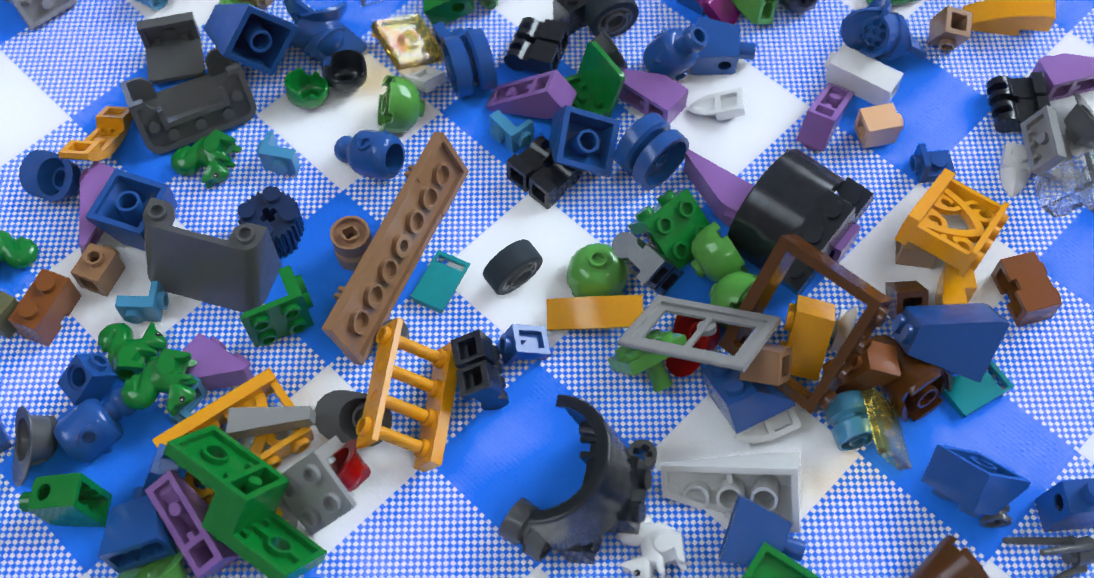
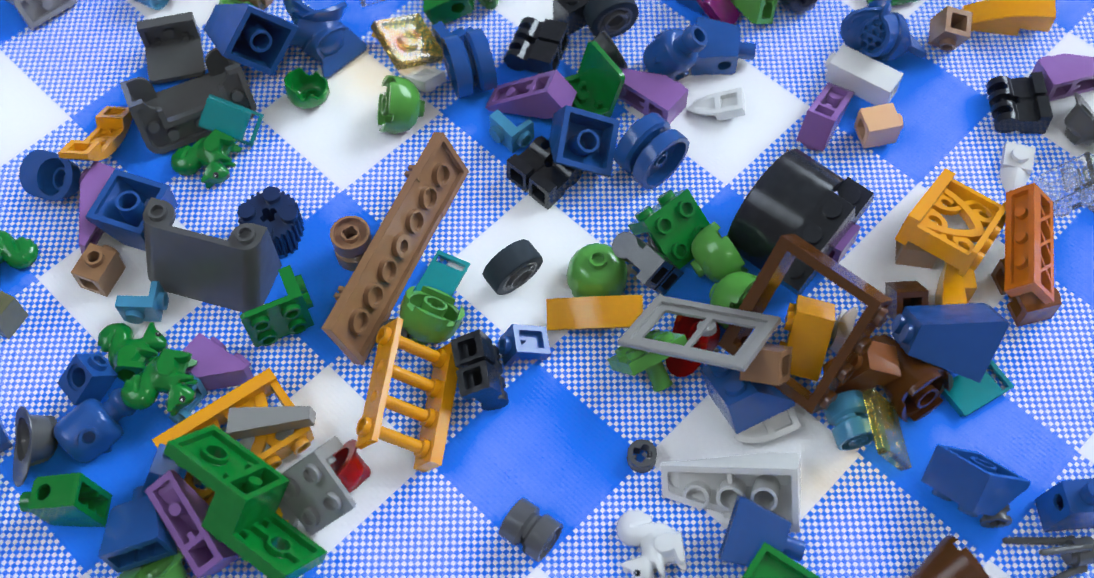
dark orange brick [8,268,82,347] -> none
dark azure bracket [257,131,301,176] -> none
dark grey piece [314,390,392,447] -> none
black hair [324,49,368,92] -> none
blue piece [334,129,405,180] -> none
black piece [529,394,652,565] -> none
medium lavender slope [683,149,754,228] -> none
blue bracket [910,143,956,183] -> none
light grey bracket [1020,105,1079,186] -> none
none -> teal piece [198,94,264,147]
none -> bright green cylinder [400,286,465,345]
none -> orange fence [1004,183,1054,304]

